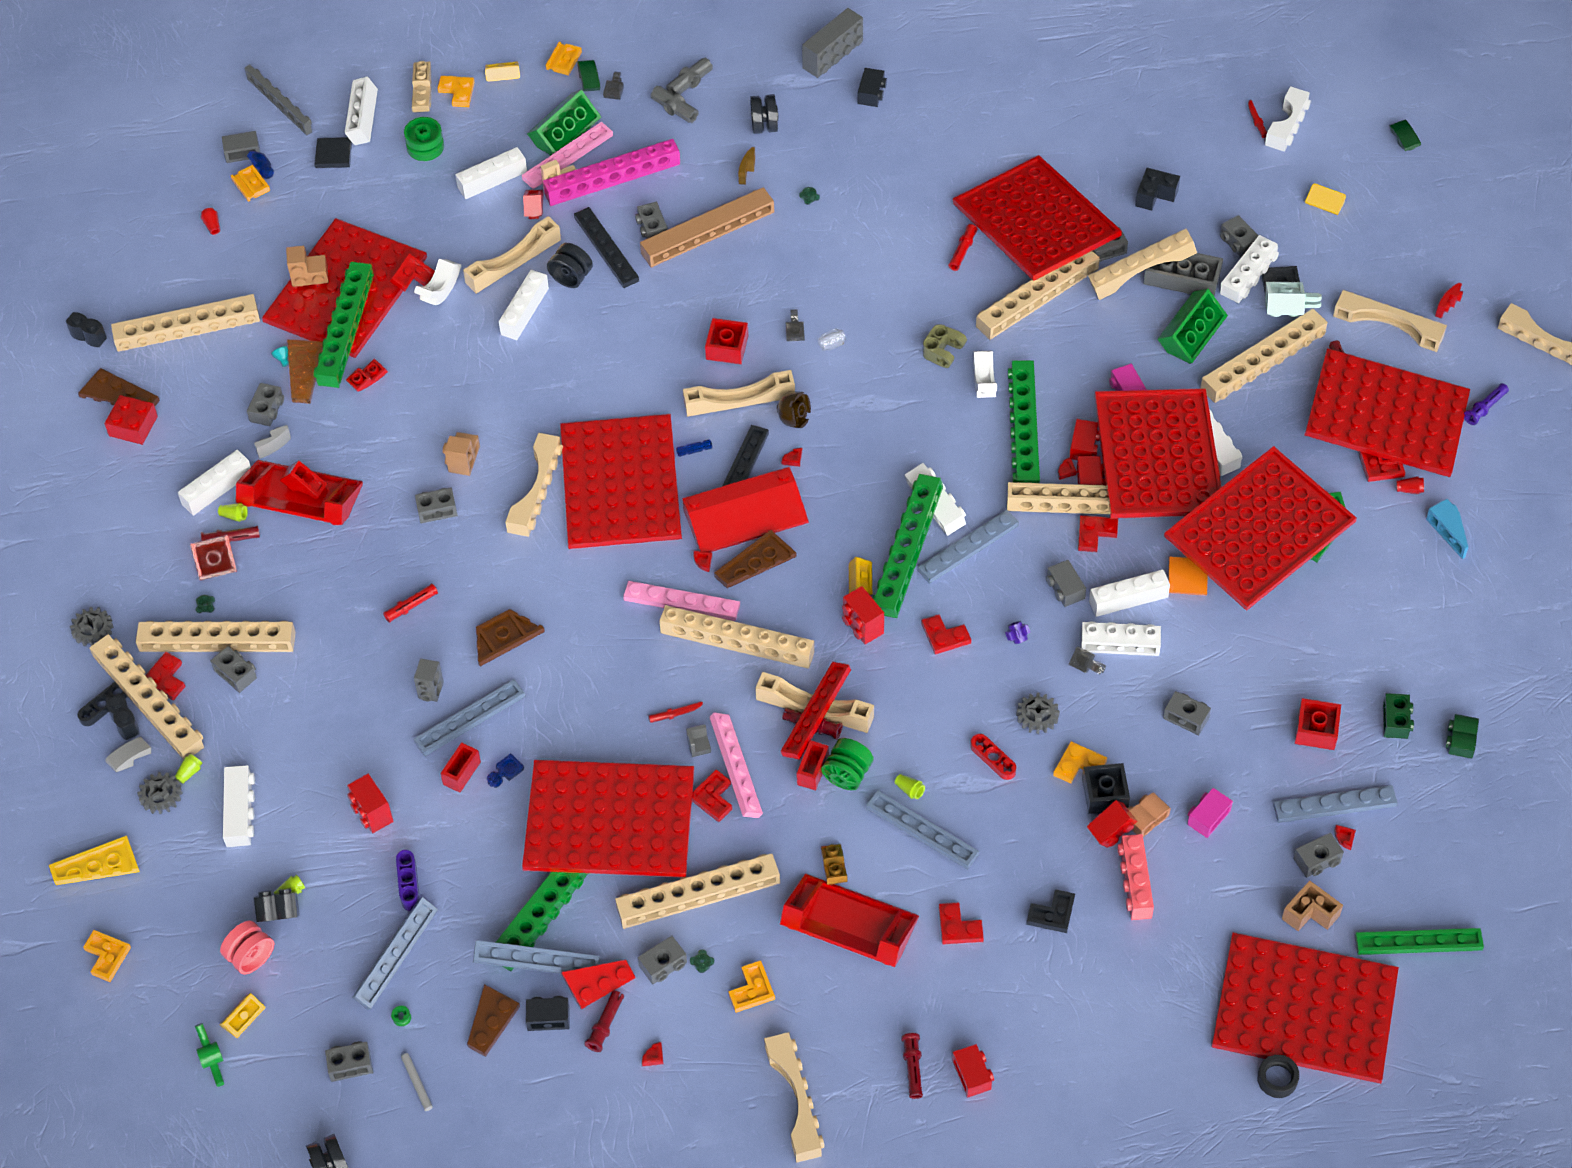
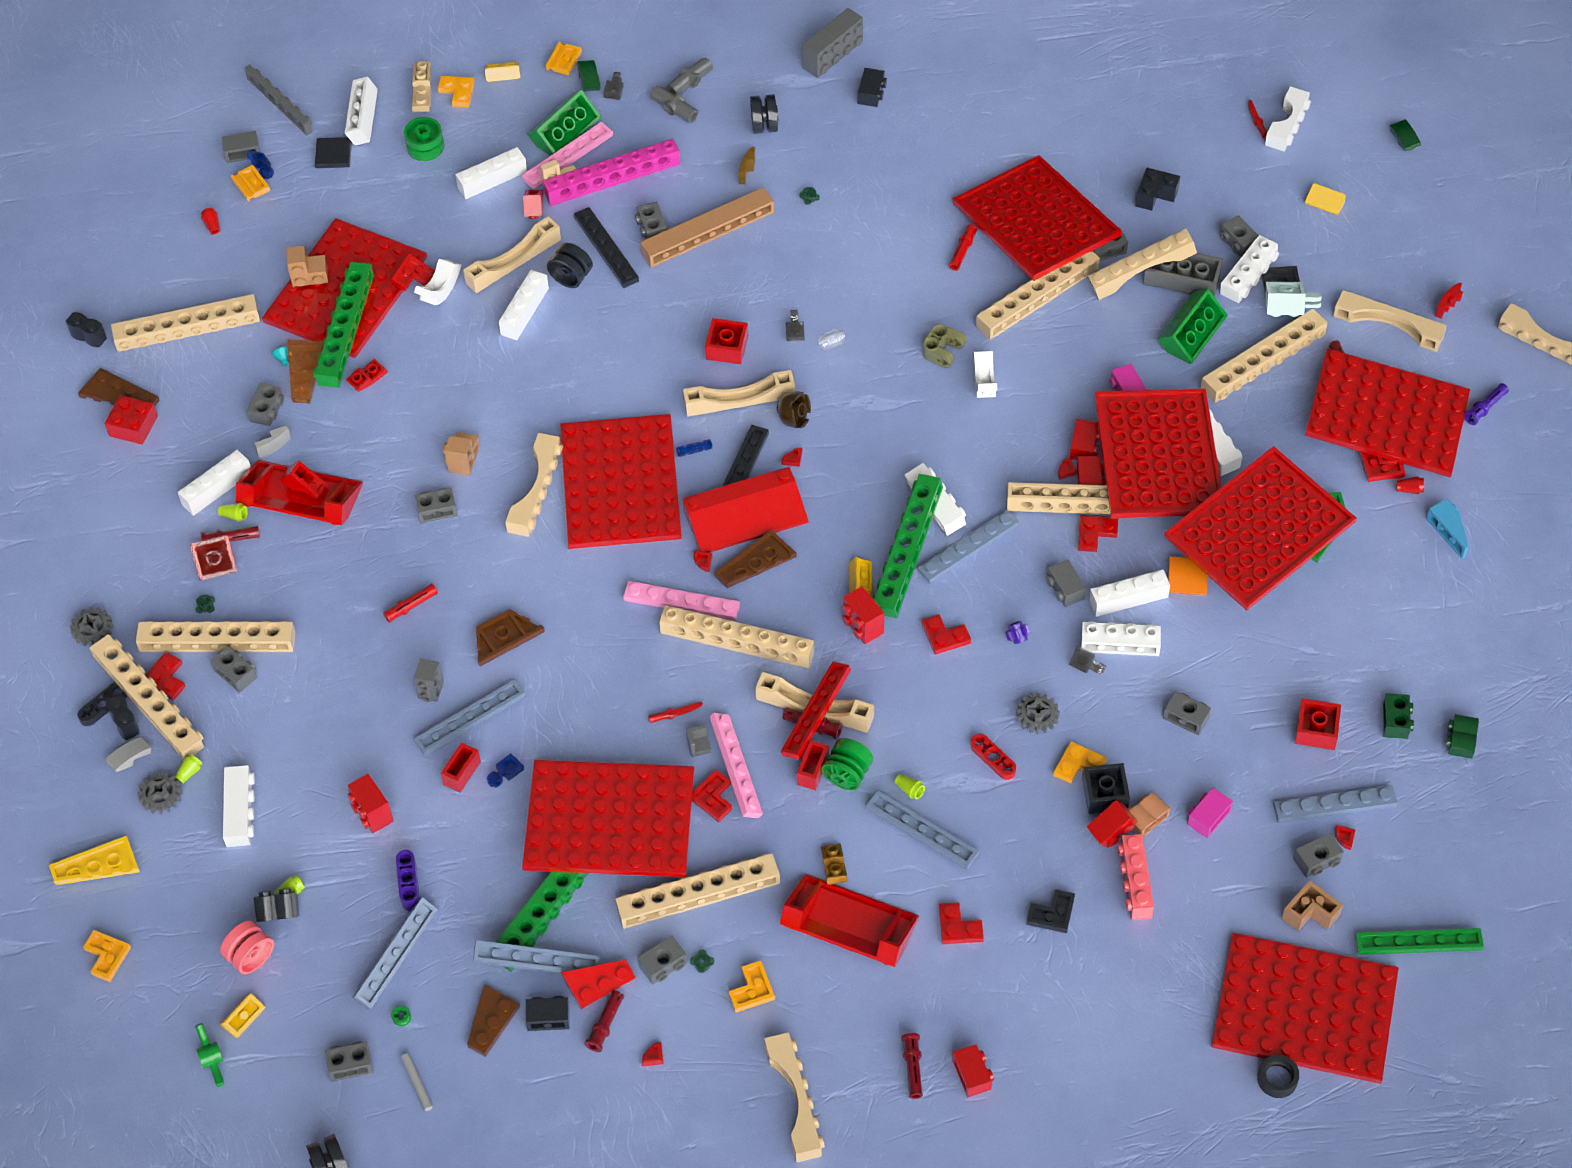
green brick [1008,360,1040,483] -> none

